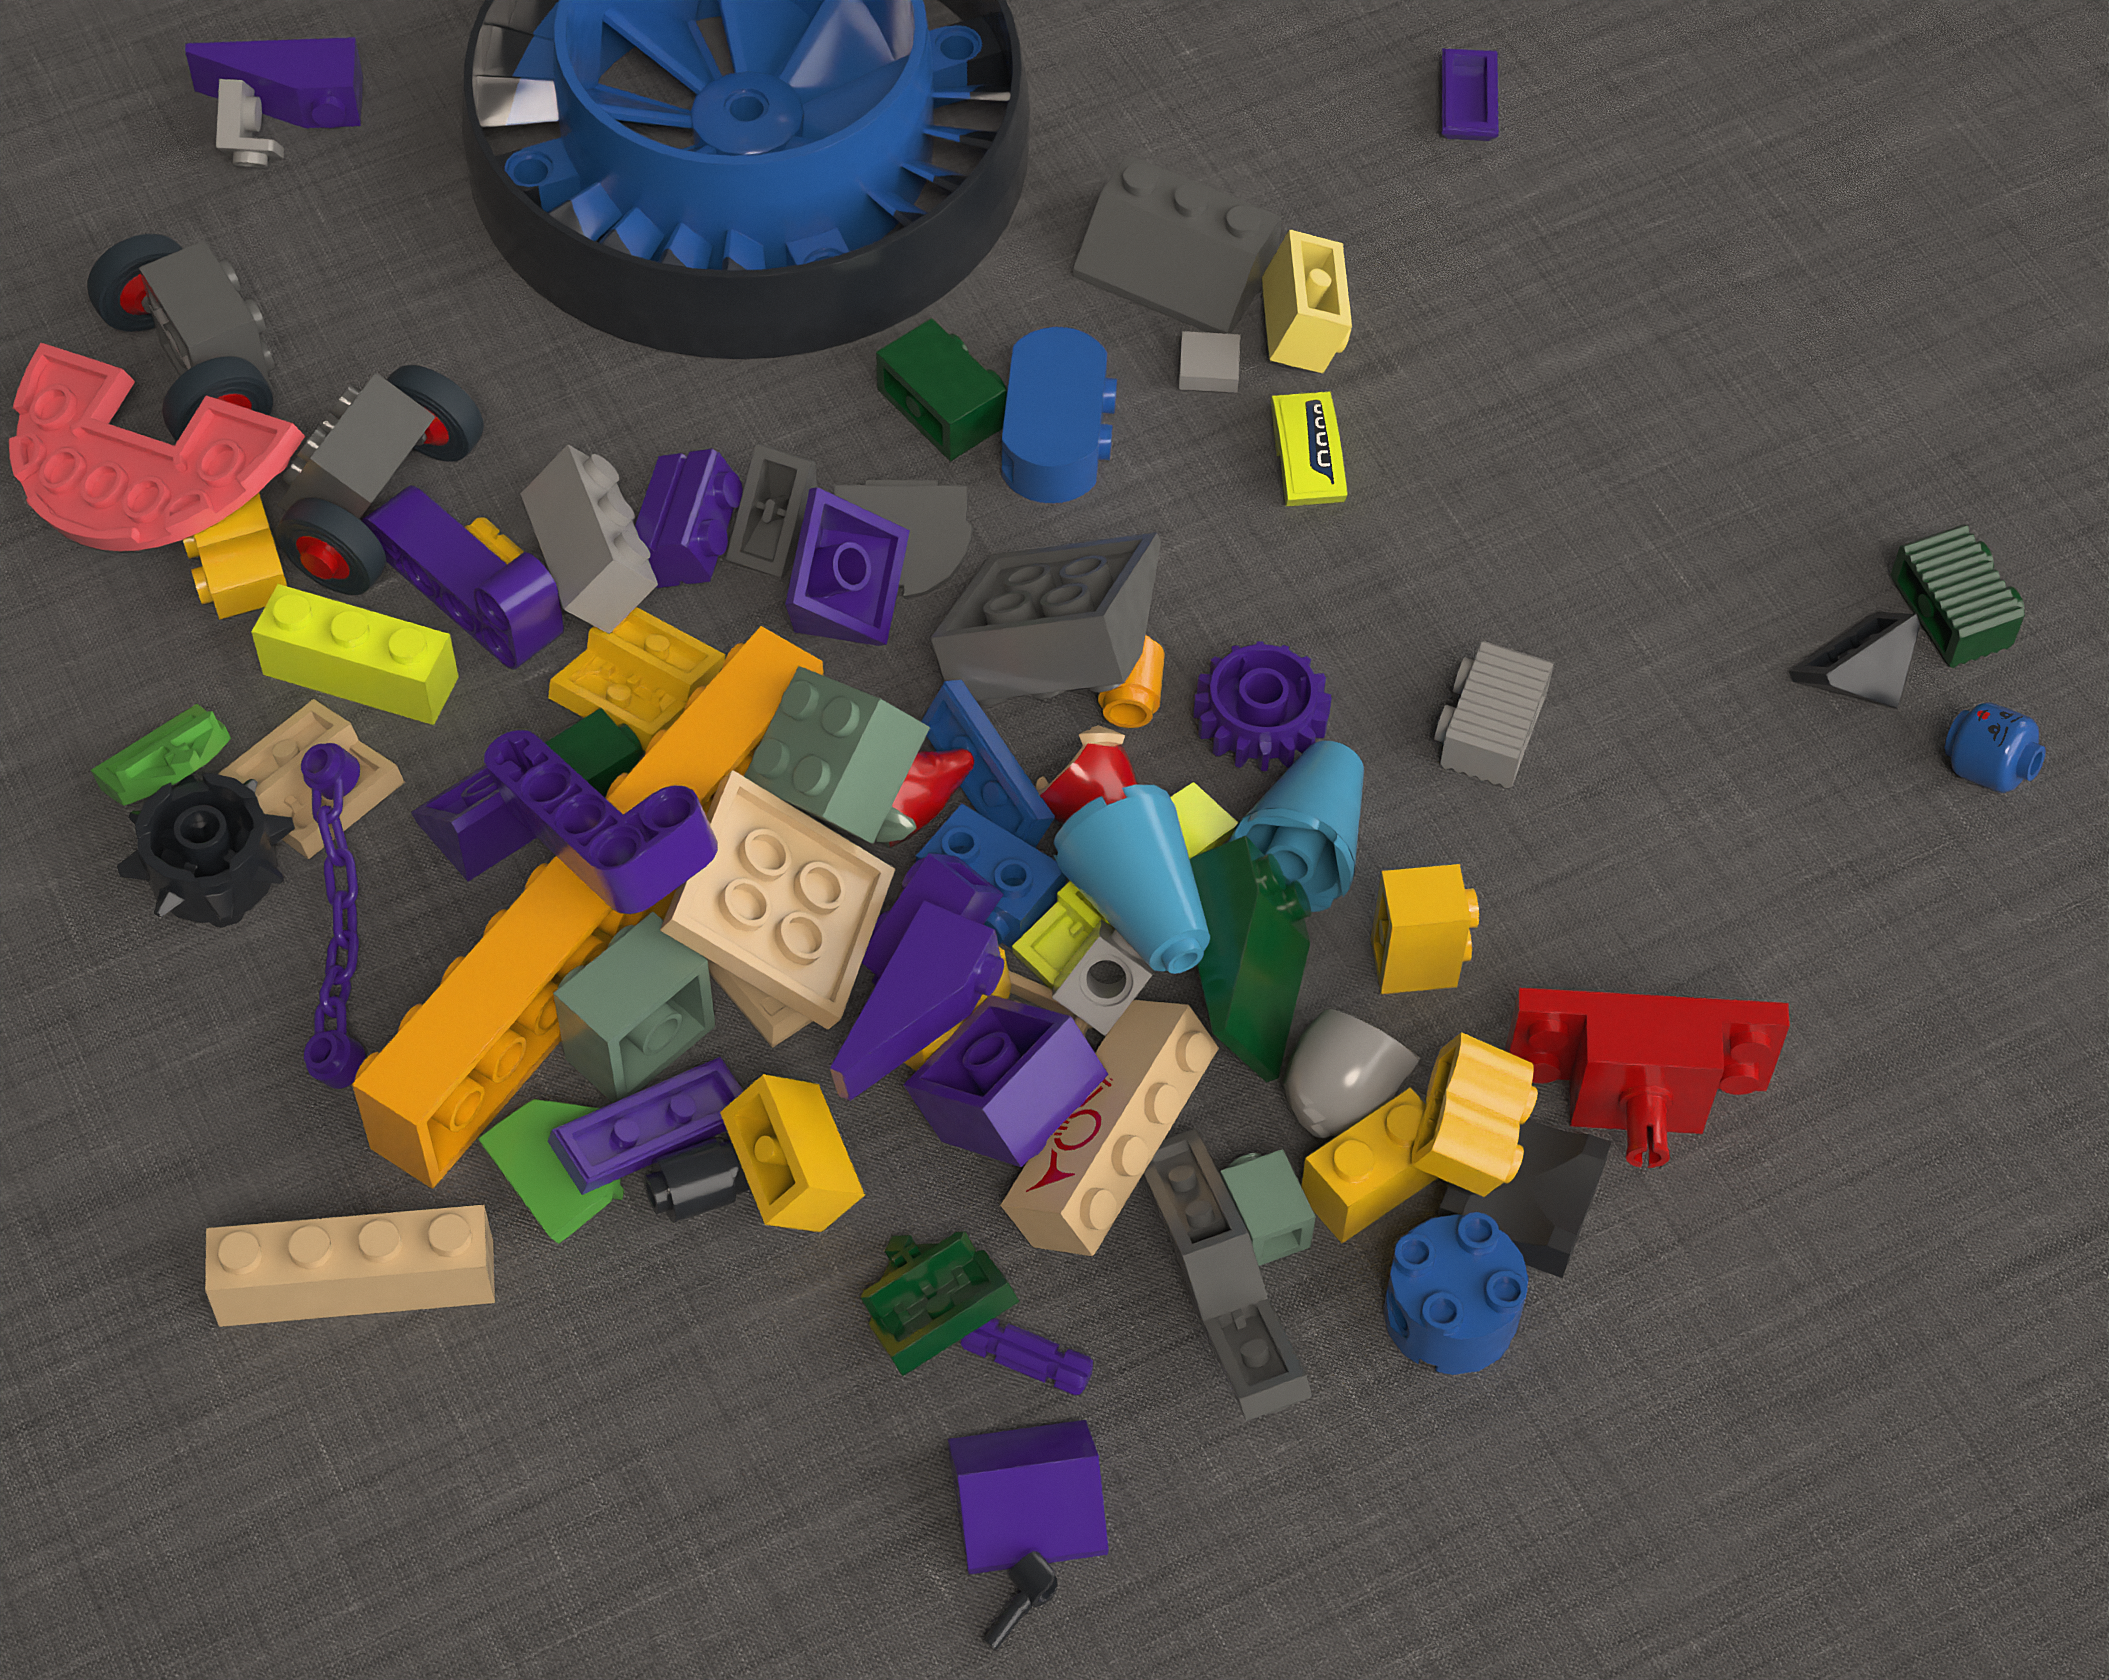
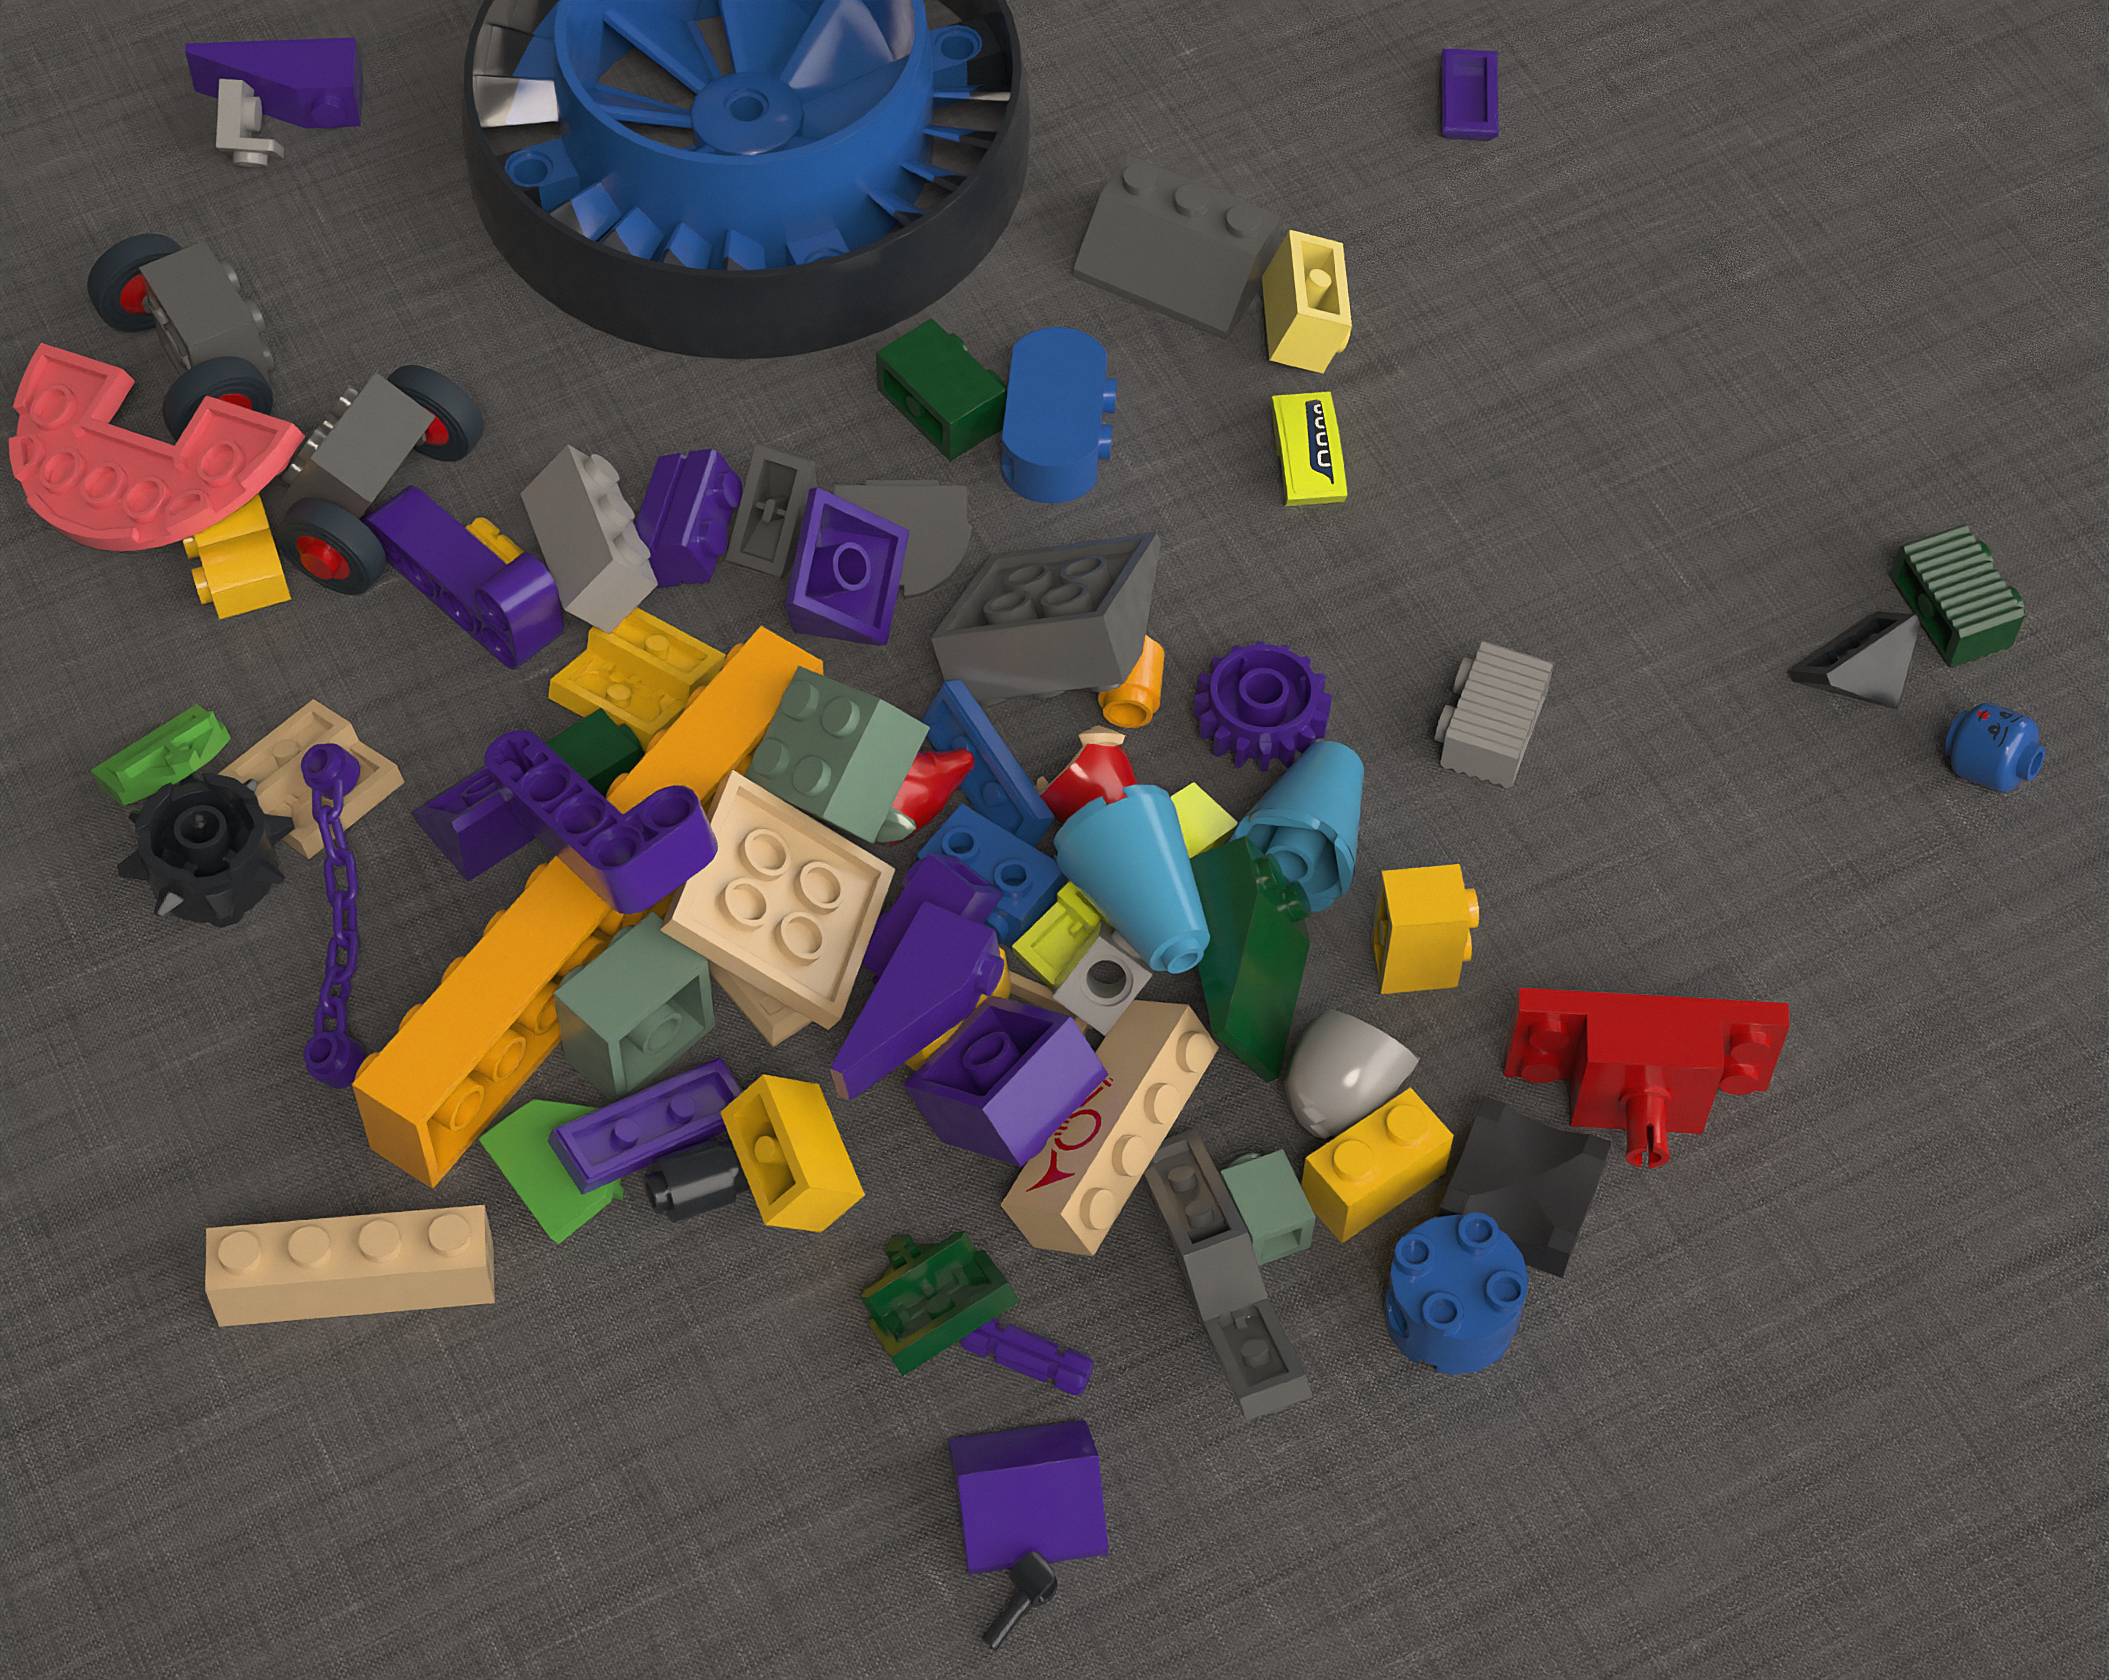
neon yellow brick [251,584,459,725] -> none
light grey tile [1179,331,1240,393] -> none
yellow brick [1411,1032,1537,1197] -> none

